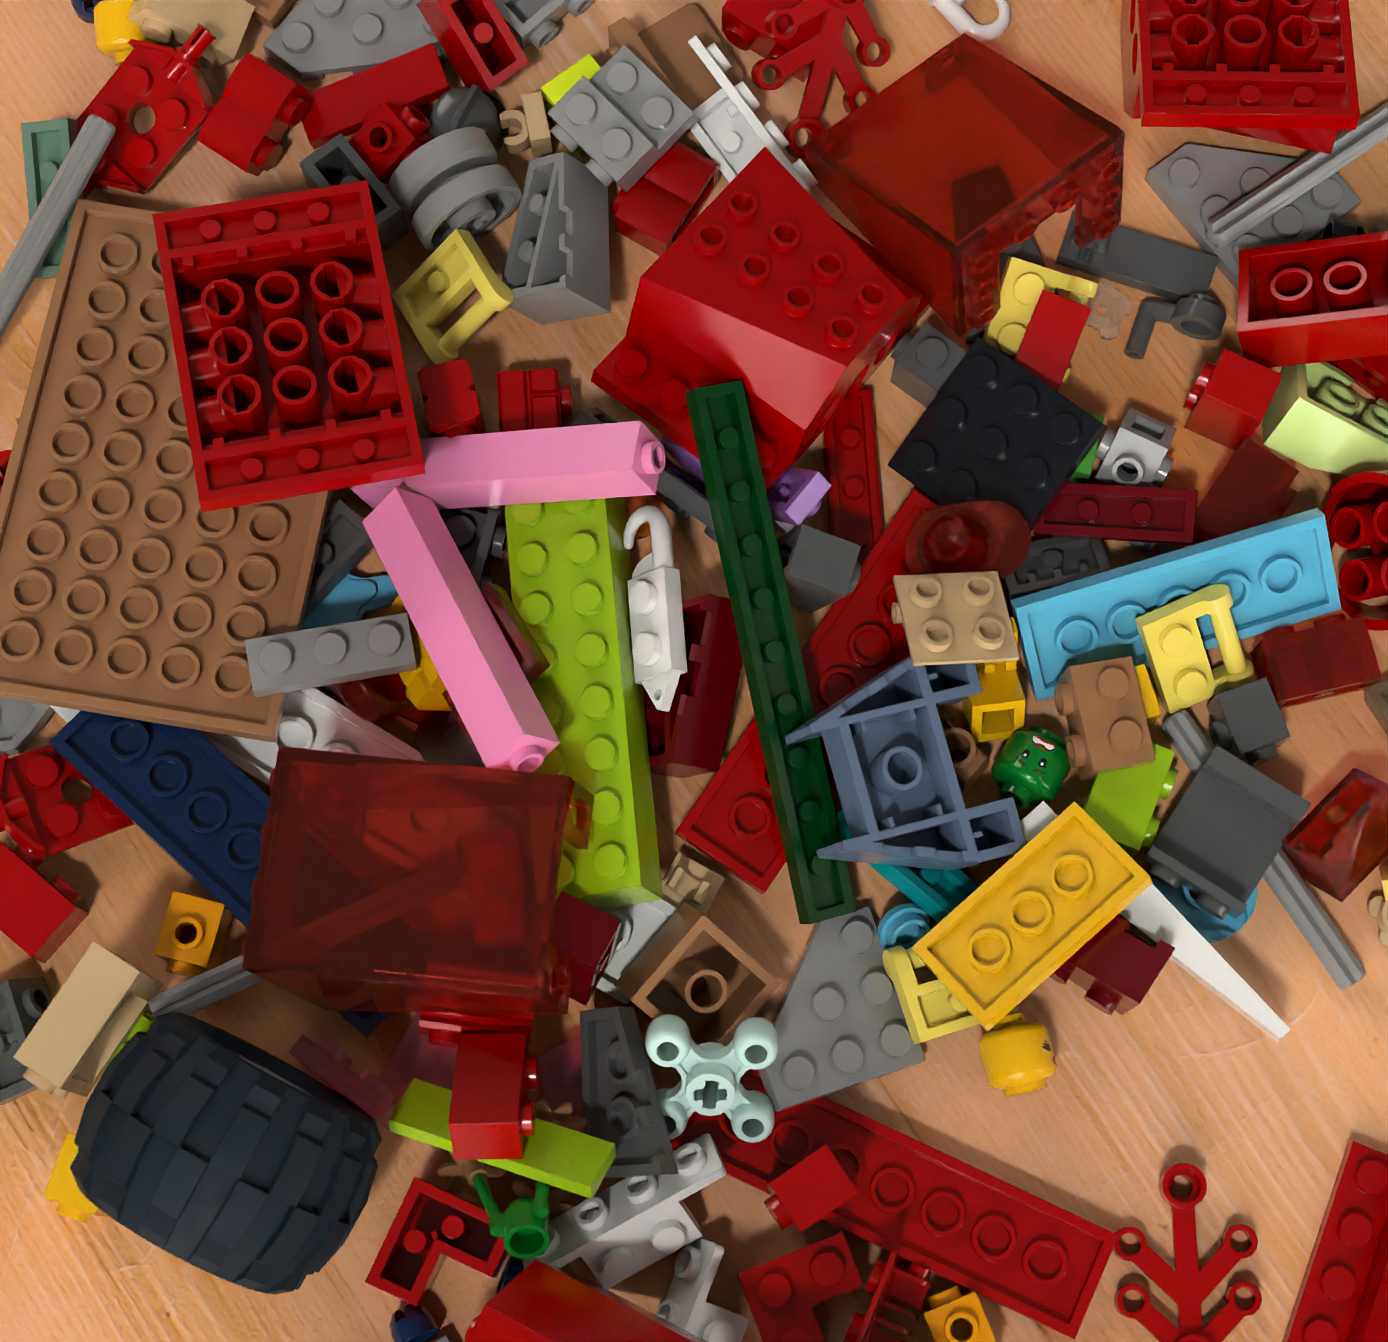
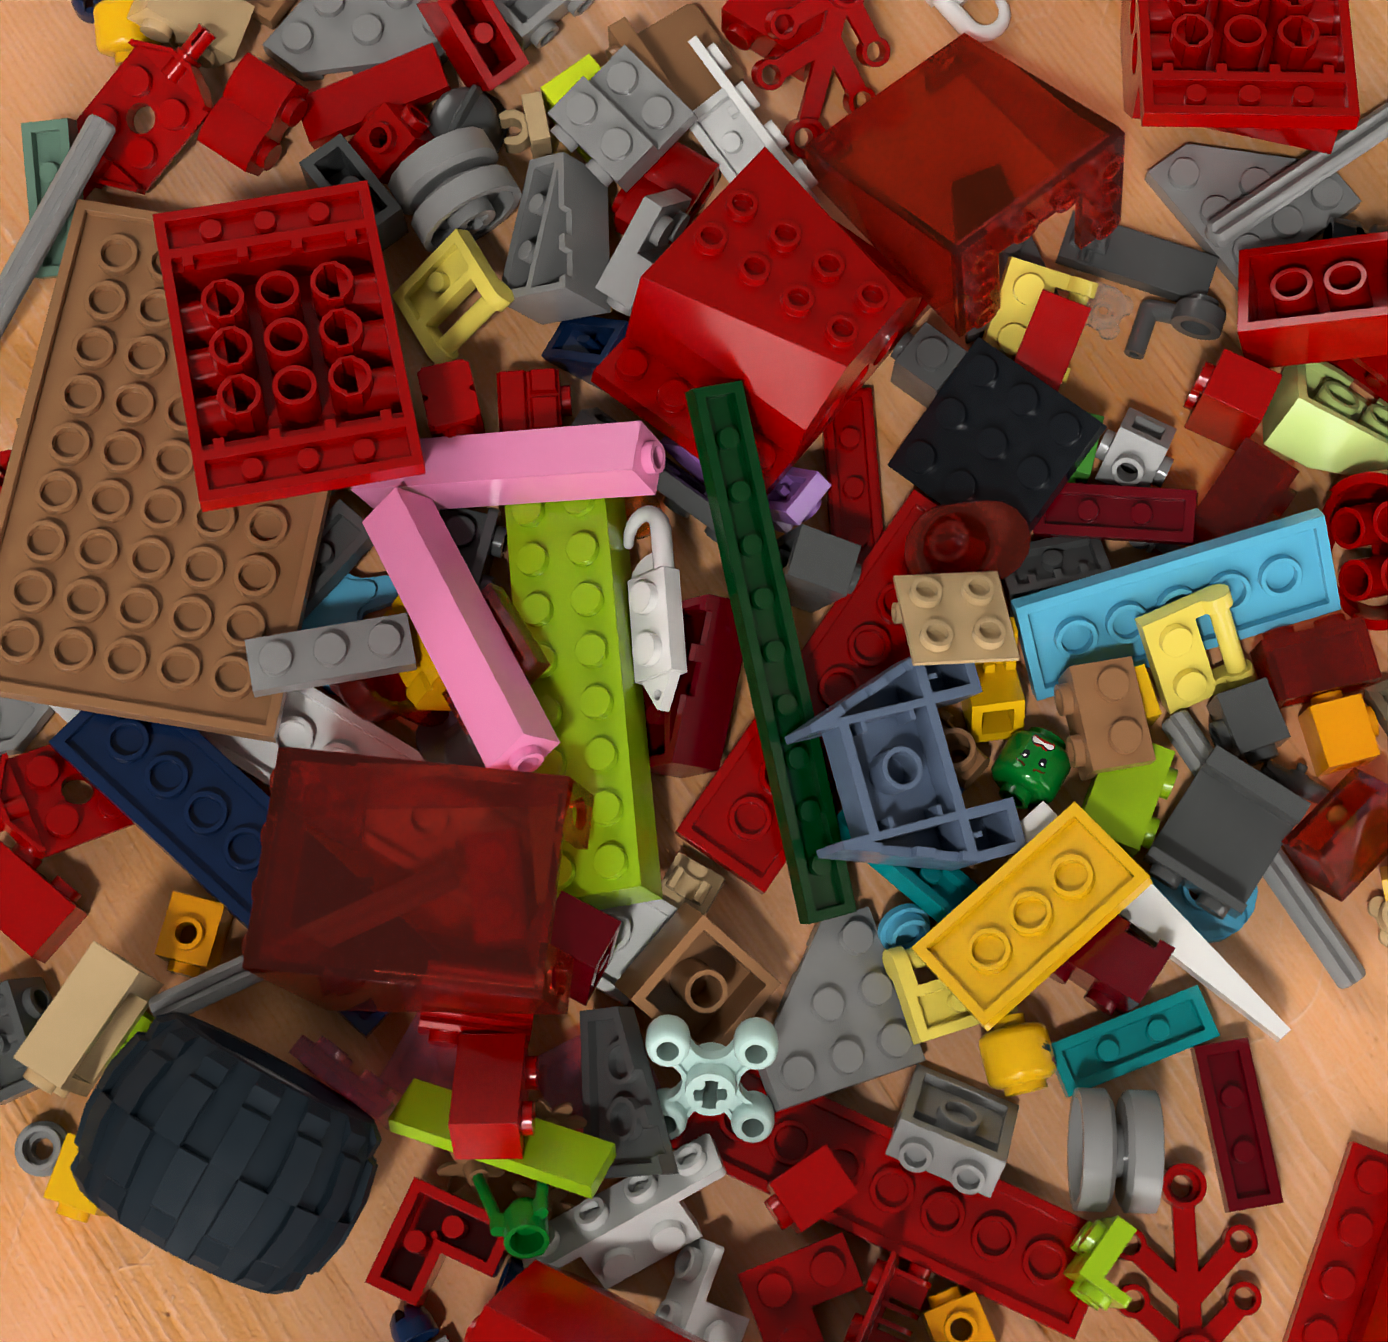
none -> light grey plate [15,1121,67,1177]
none -> dark blue slope [541,316,629,392]
none -> light grey plate [595,188,692,316]
none -> light grey plate [885,1064,1019,1198]
none -> teal plate [1051,985,1220,1098]
none -> lime bracket [1063,1216,1137,1311]
none -> light grey wheel [1067,1087,1164,1214]
none -> dark red plate [1190,1037,1284,1213]
none -> dark grey helmet [1260,760,1339,807]
none -> light orange brick [1298,690,1380,777]

